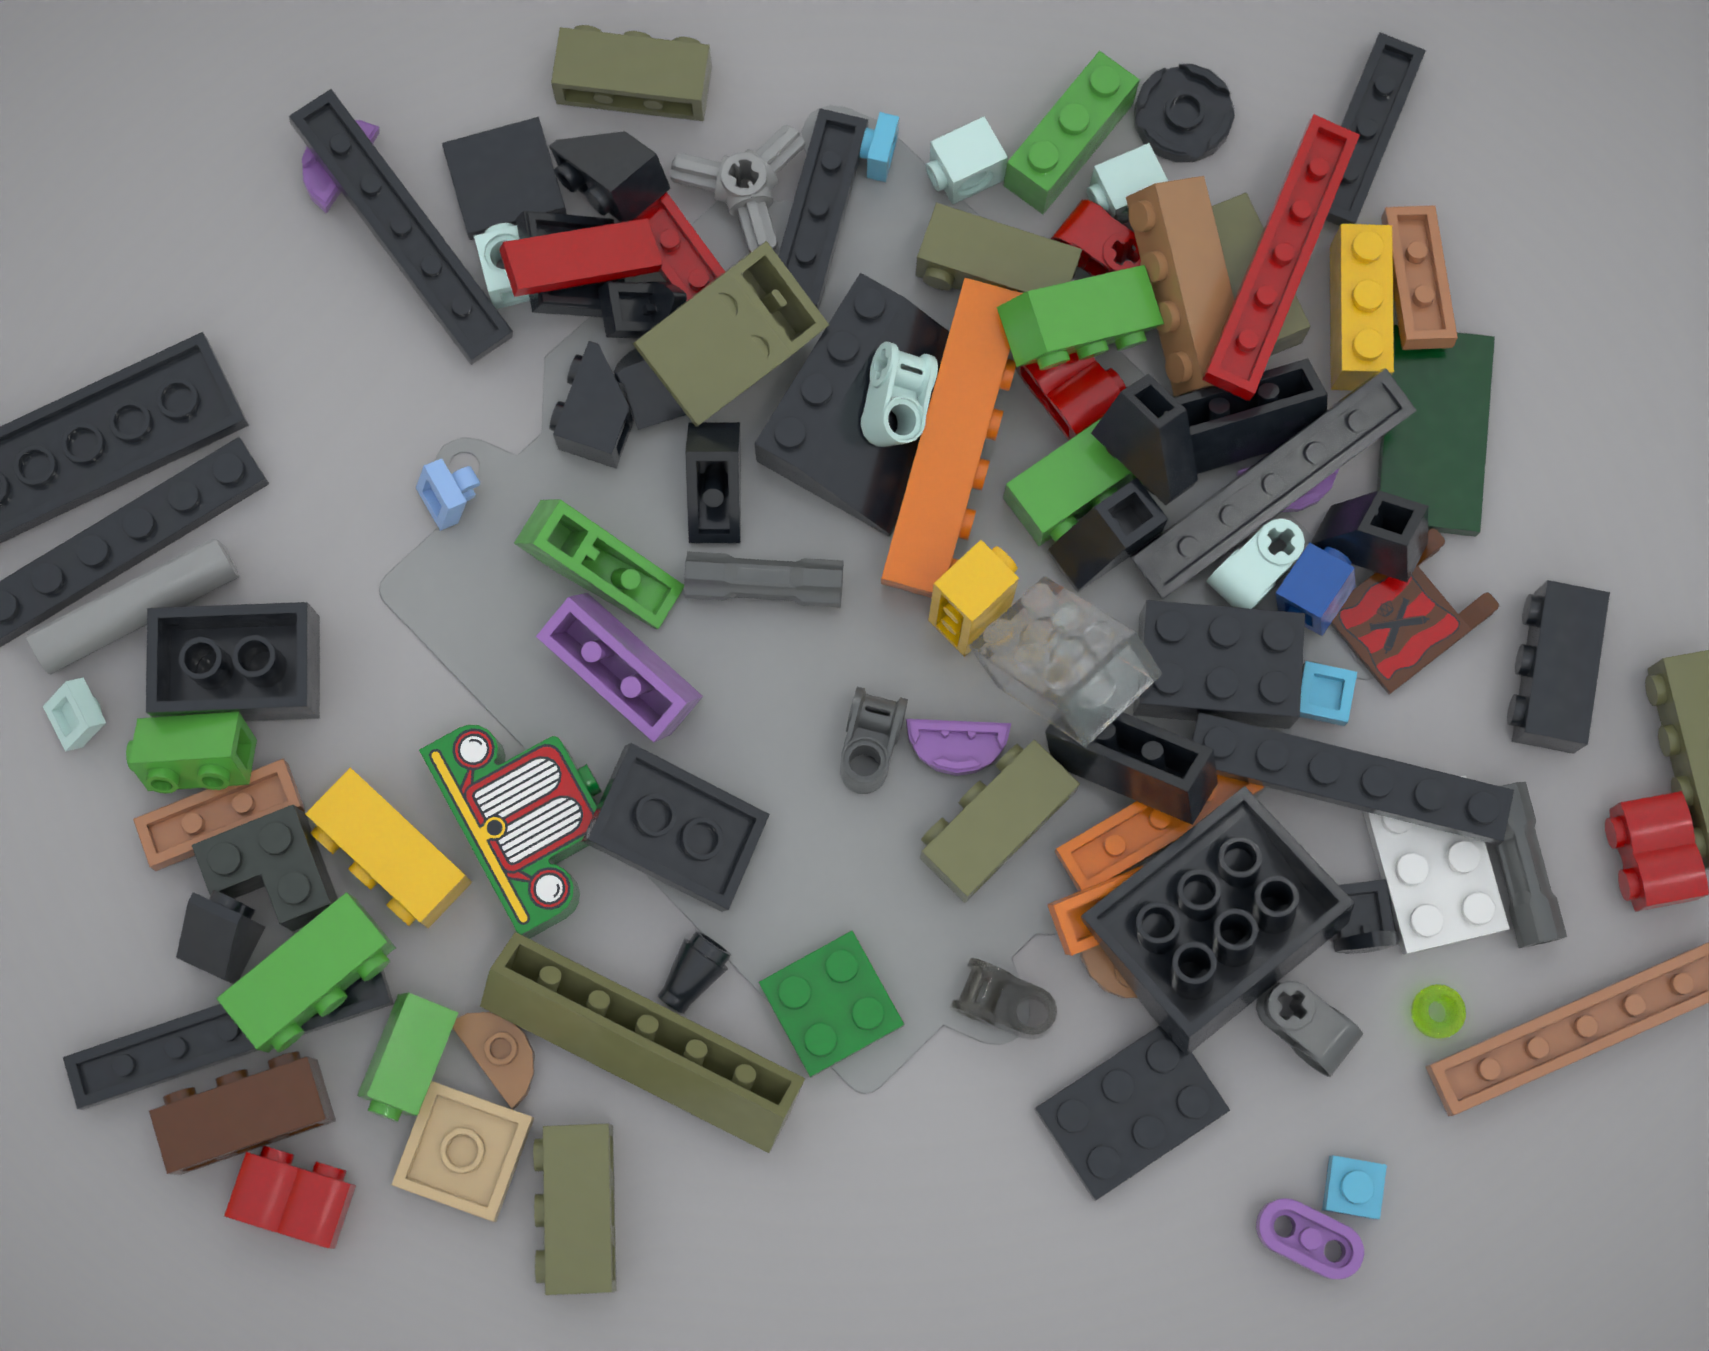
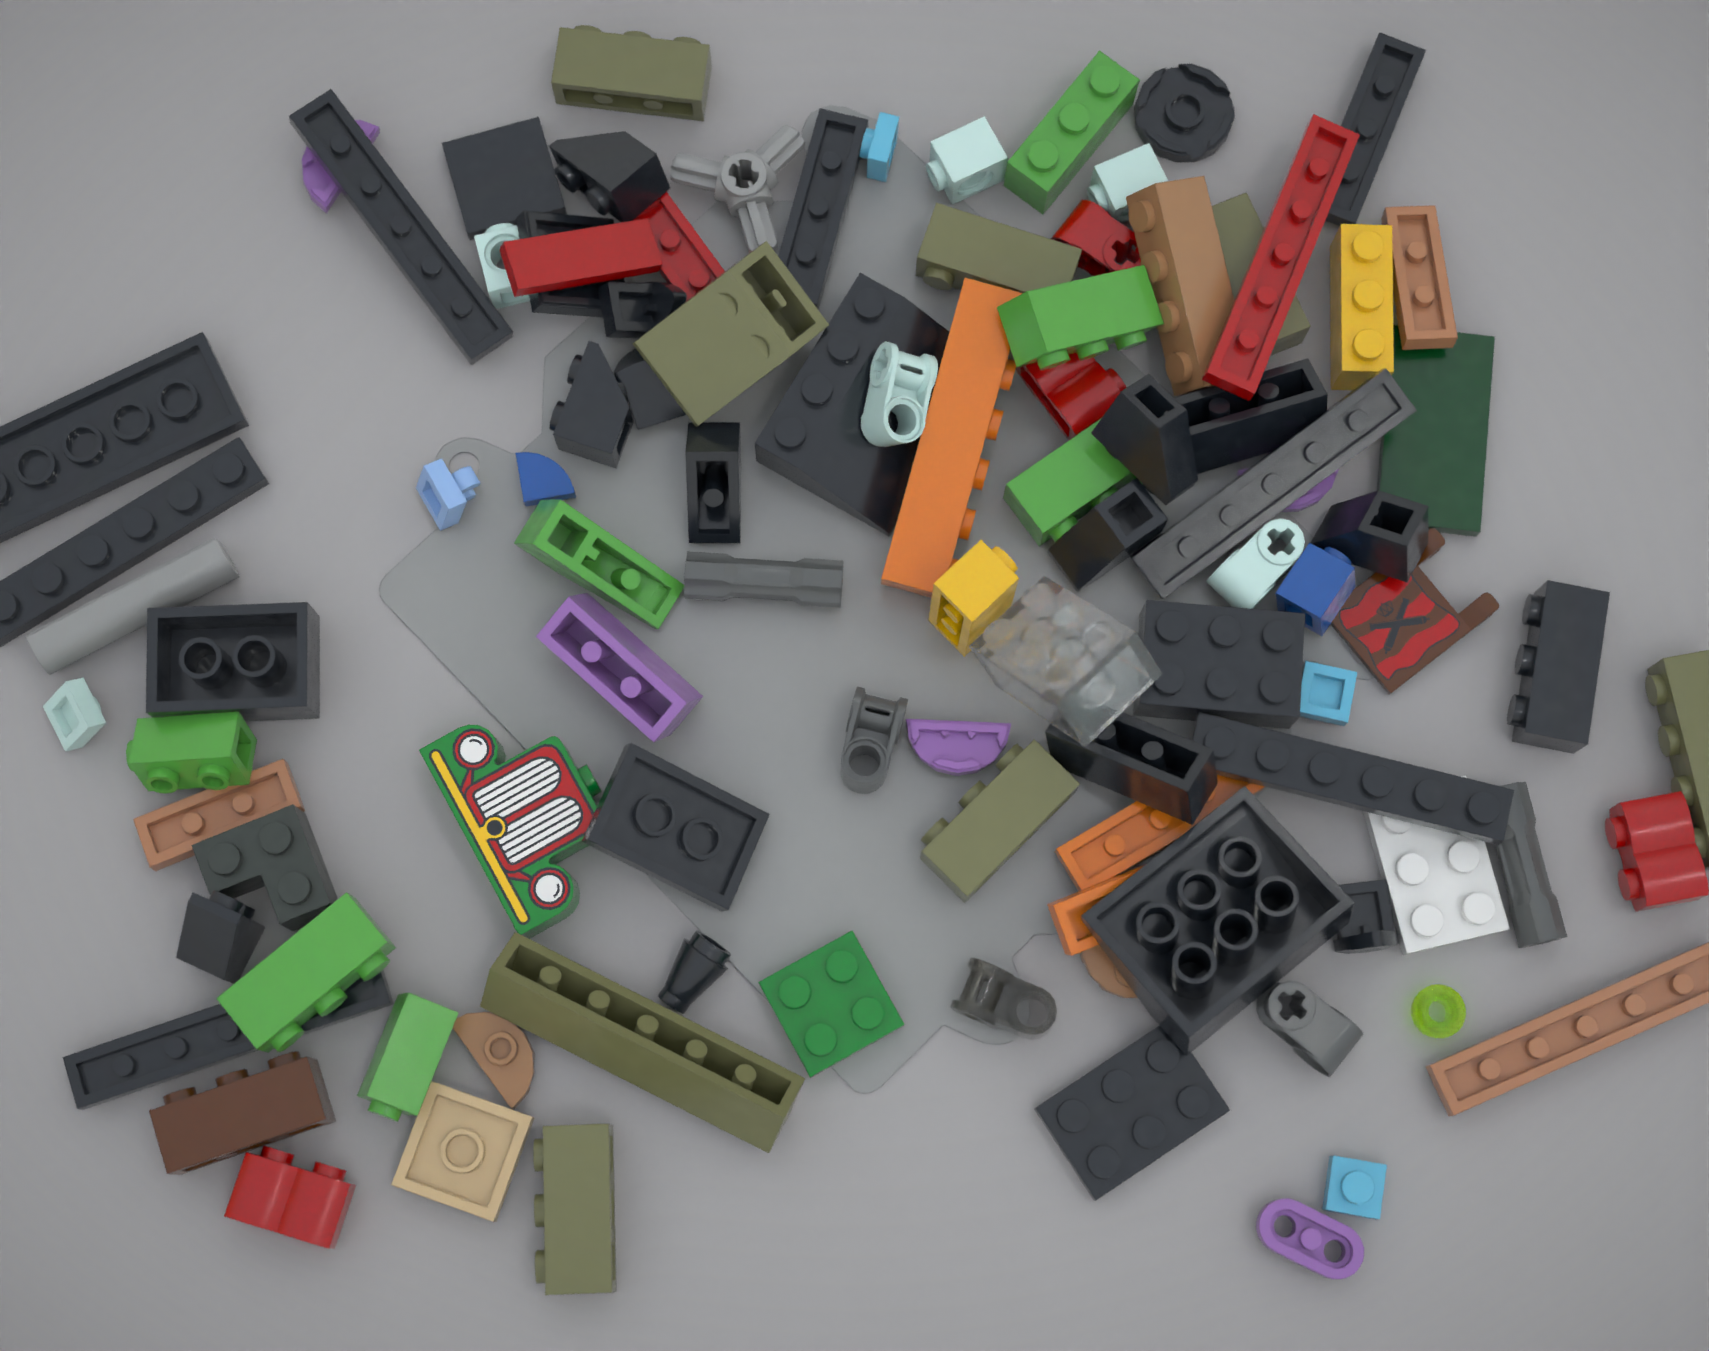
yellow brick [305,767,472,928] -> none
none -> blue tile [516,452,576,507]

